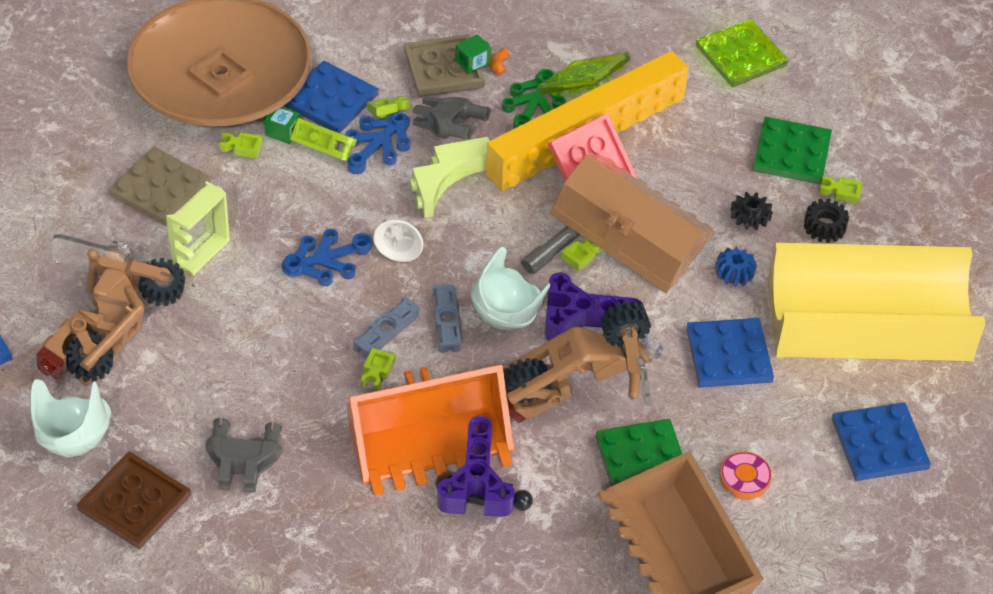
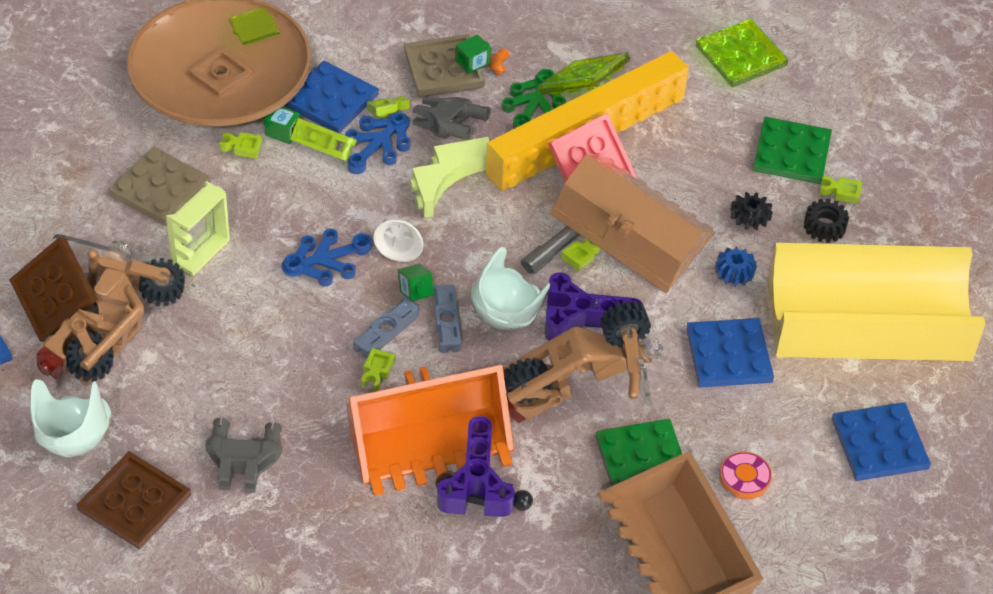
none -> reddish brown plate [9,237,98,342]
none -> clear neon green piece [229,7,279,45]
none -> green brick [397,263,434,301]

